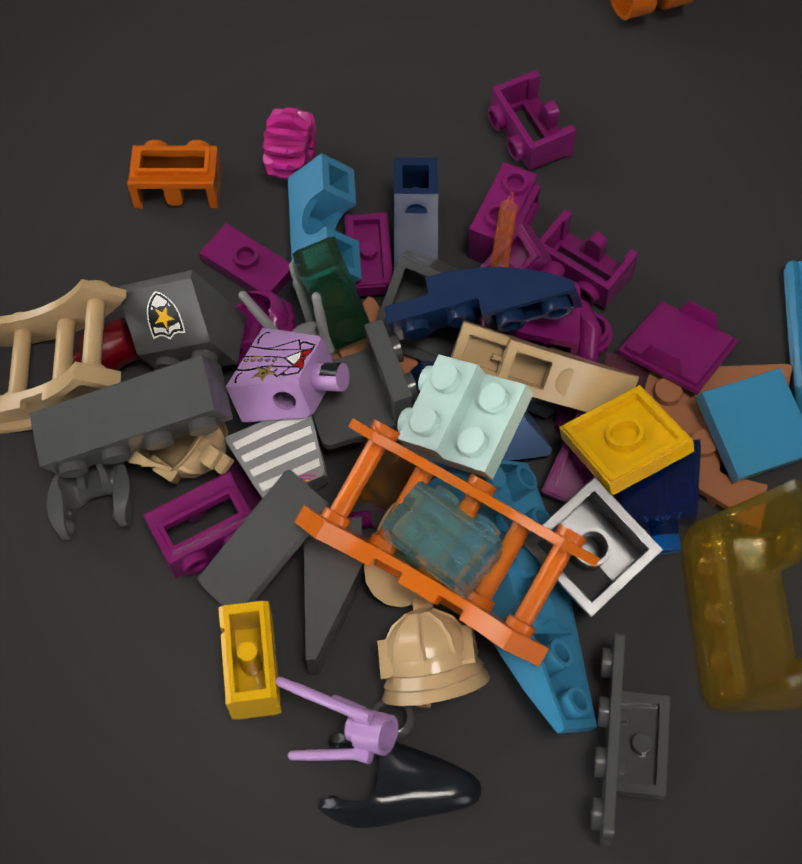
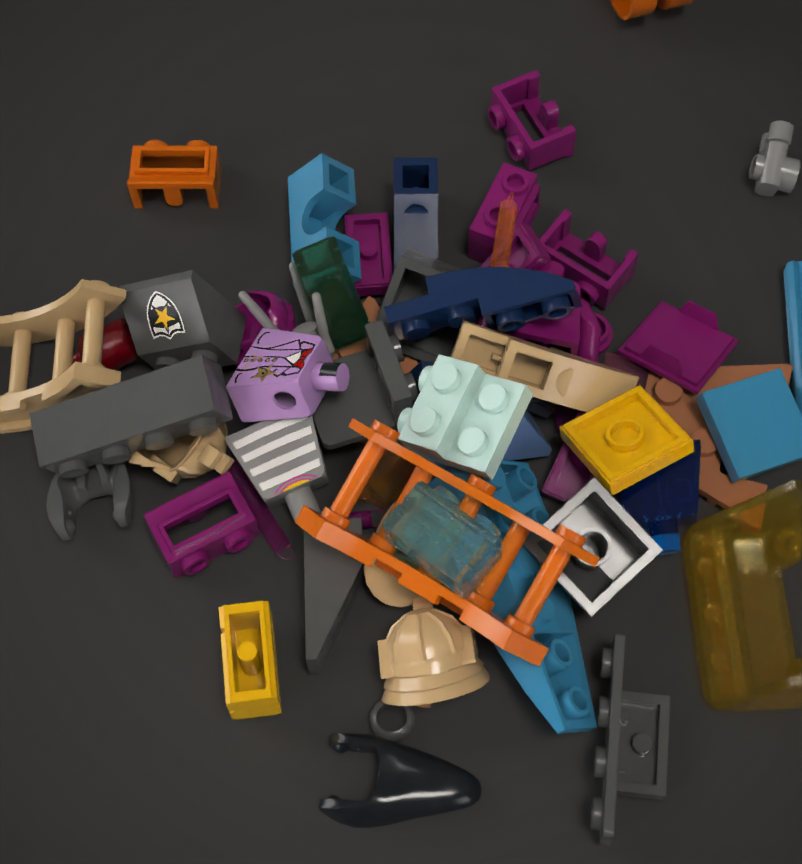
dark grey slope [197,470,331,605] -> none
magenta plate [199,223,292,295] -> none
dark pink gear [262,107,318,180] -> none
lavender plant [276,677,398,764] -> none
none -> light grey plate [749,121,800,197]

